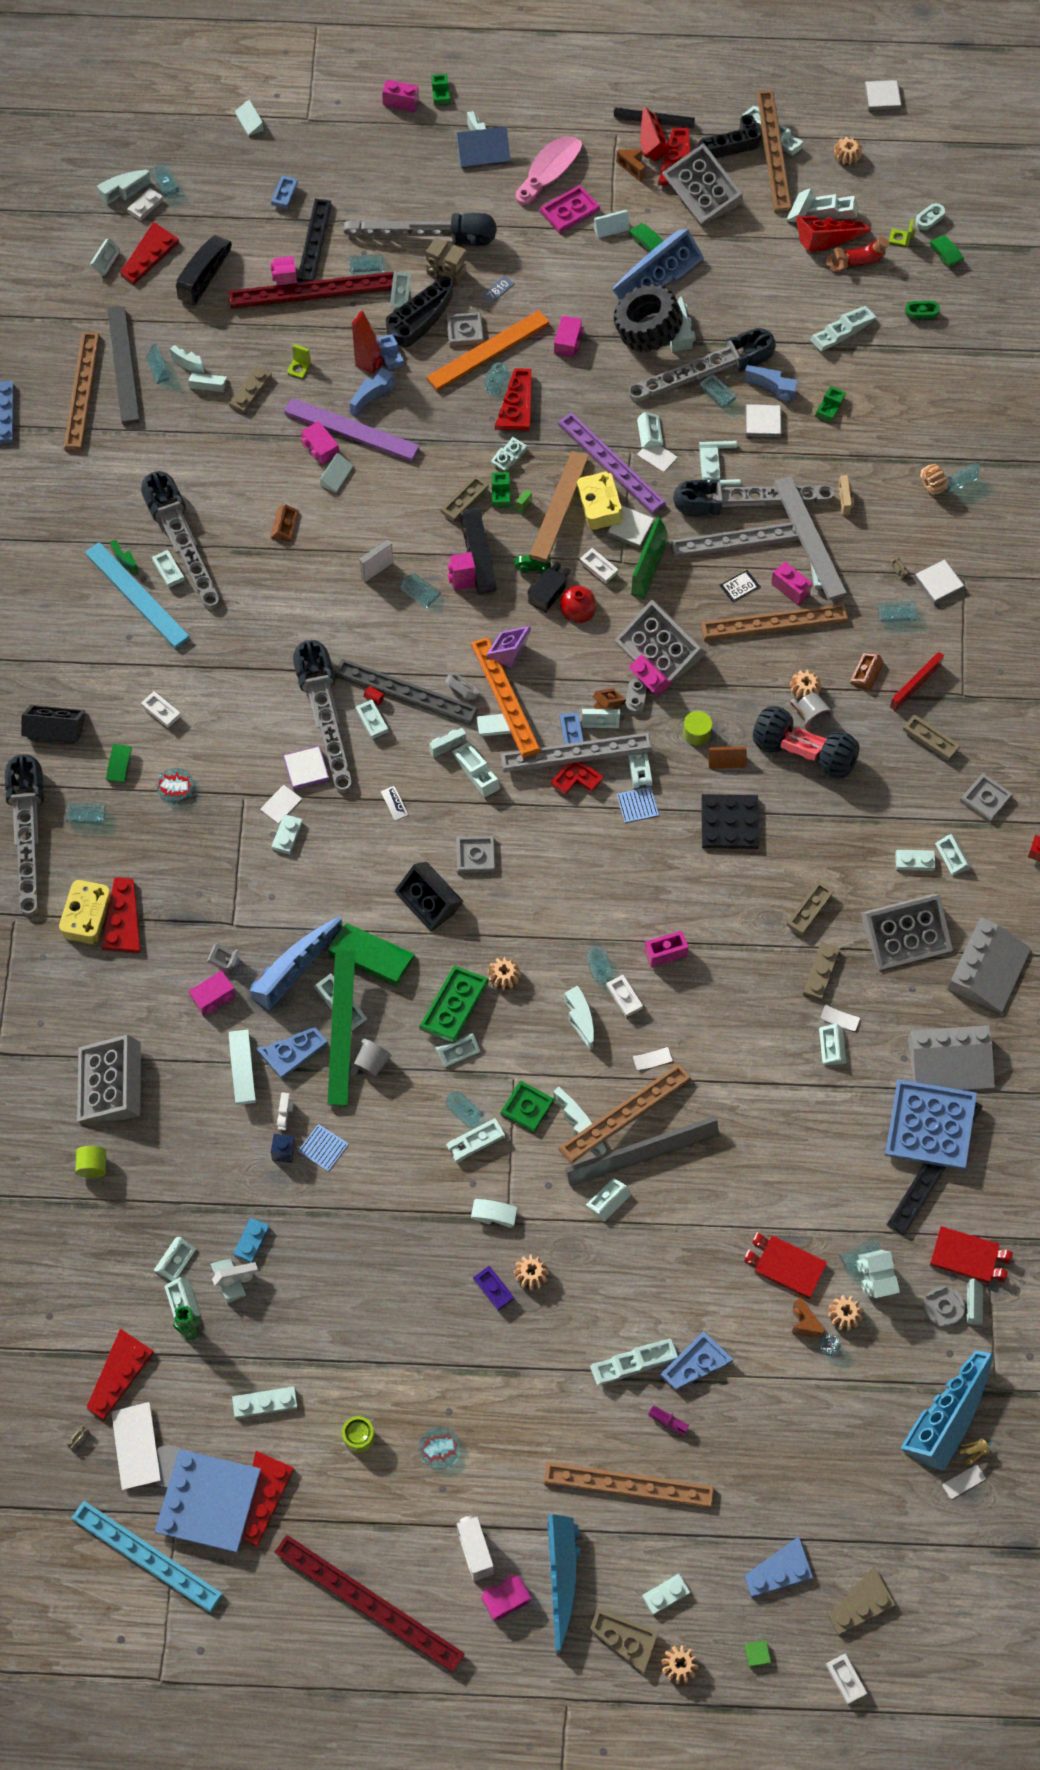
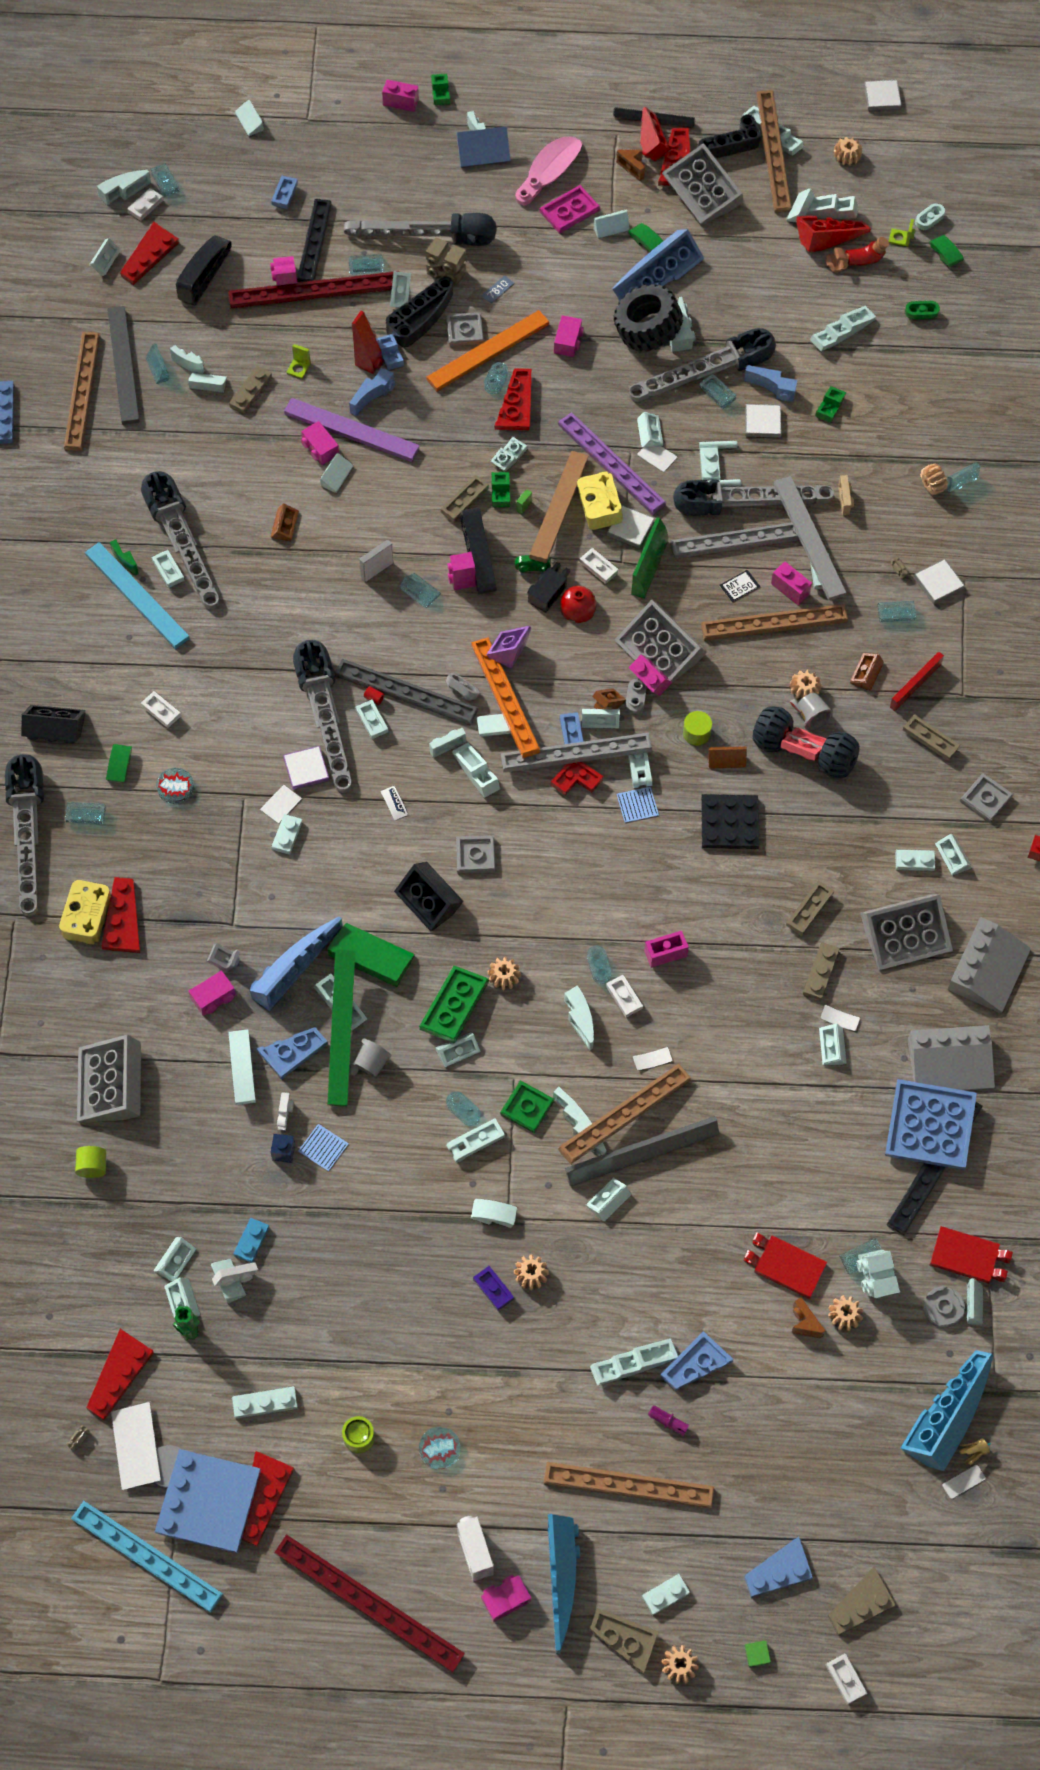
clear light blue tile [819,1334,841,1356] -> none

